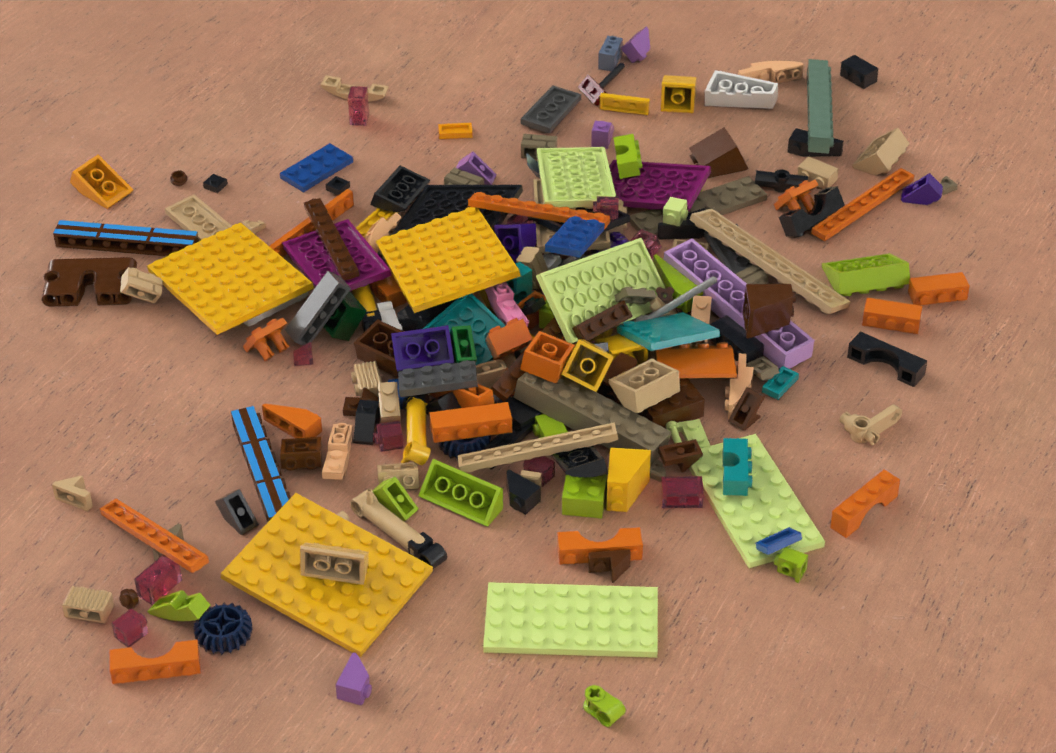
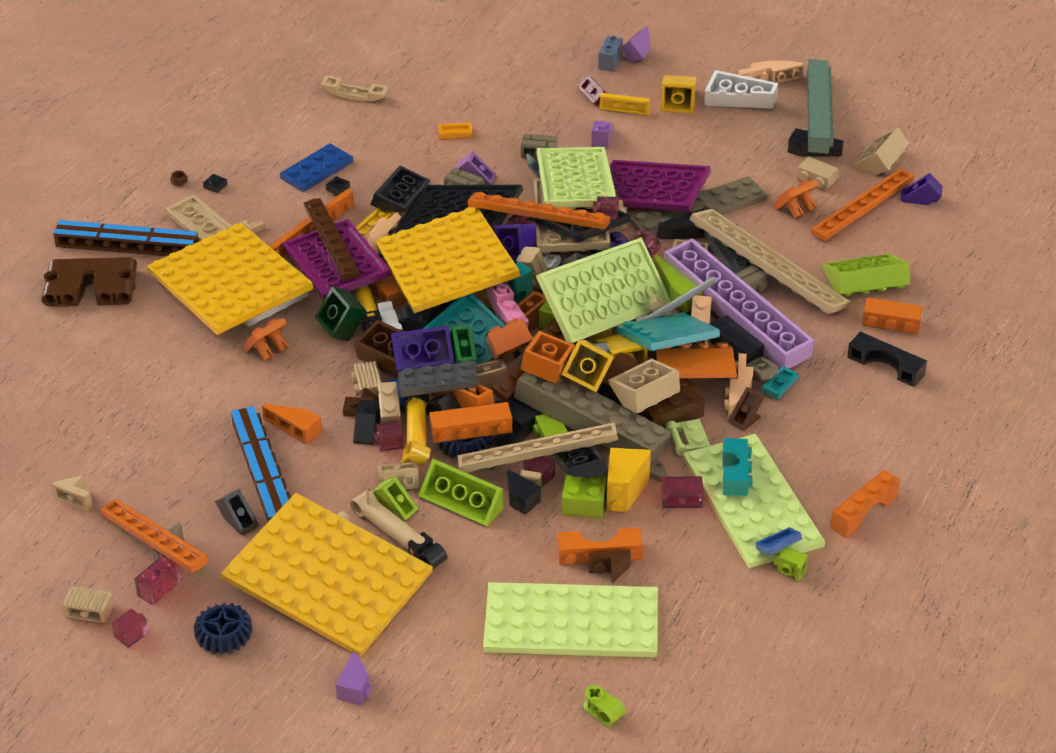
light orange slope [70,154,133,209] -> none
orange arch [109,640,201,684] -> none
reddish brown plate [119,589,139,610] -> none
tan brick [120,267,163,304] -> none
lime slope [147,590,210,621] -> none
reddish brown plate [280,437,322,471] -> none
dark grey brick [285,271,351,347] -> none
clear pink slope [293,342,313,366] -> none
tan slope [300,542,369,585] -> none
light nougat slope [322,423,353,480] -> none
clear pink brick [348,86,369,126] -> none
dark grey plate [520,85,582,134] -> none
black plate [521,297,546,316] -> none
blue plate [545,216,605,258] -> none
reddish brown tile [572,300,633,341] -> none
black bar [599,63,625,88] -> none
lime arch [613,134,643,179] -> none
dark tan plate [615,287,656,304] -> none
reddish brown plate [656,287,674,304] -> none
reddish brown slope [658,439,703,473] -> none
yellowish green brick [663,197,688,226] -> none
reddish brown slope [689,127,748,178] -> none
reddish brown slope [742,284,796,338] -> none
black piece [755,169,808,193] -> none
black arch [779,186,845,238] -> none
tan piece [839,405,902,445] -> none
black brick [840,55,879,89] -> none
orange brick [908,272,970,305] -> none
dark tan tile [940,176,958,195] -> none

